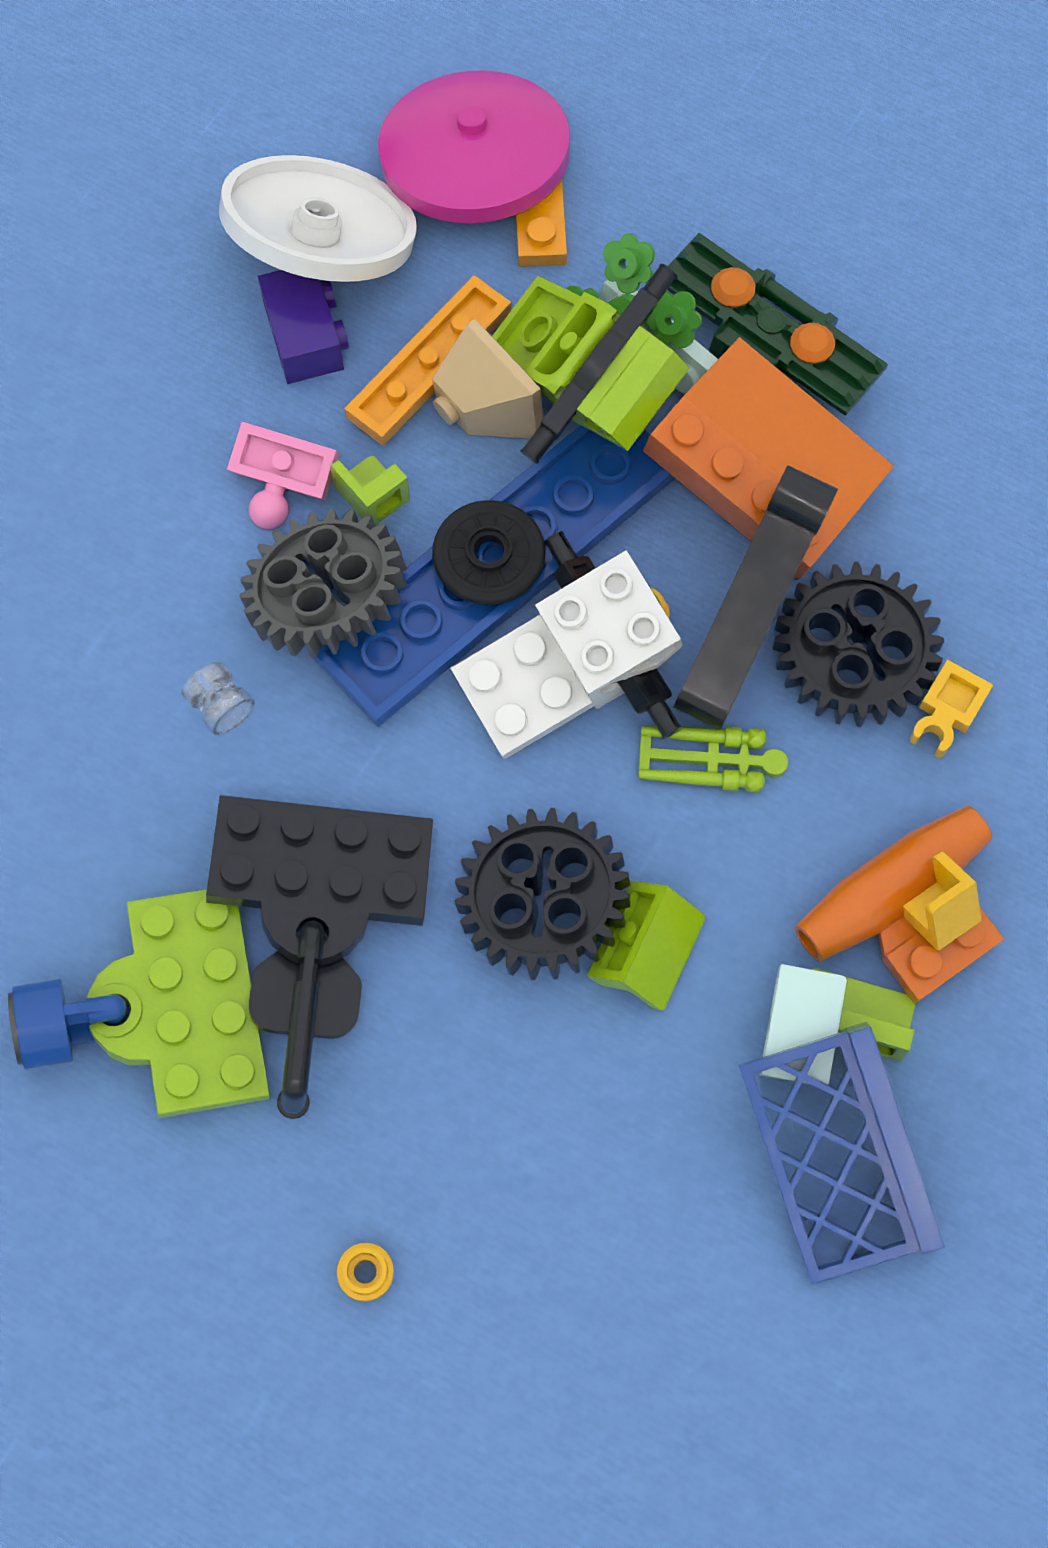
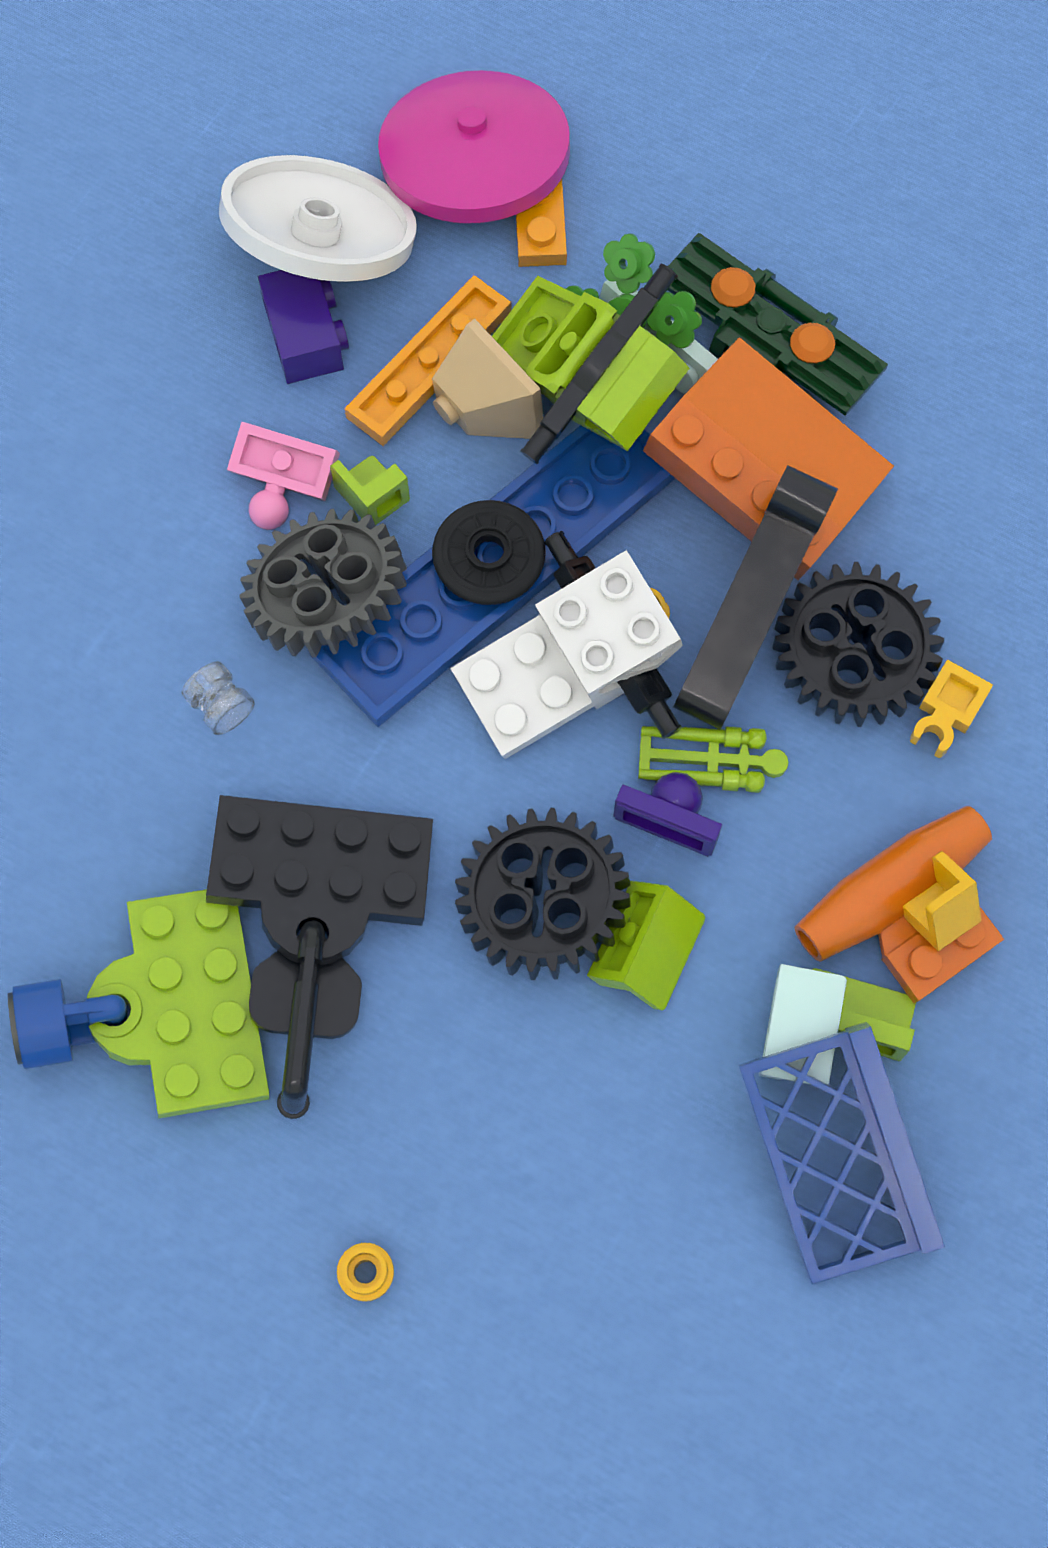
none -> dark purple tile [613,772,723,857]

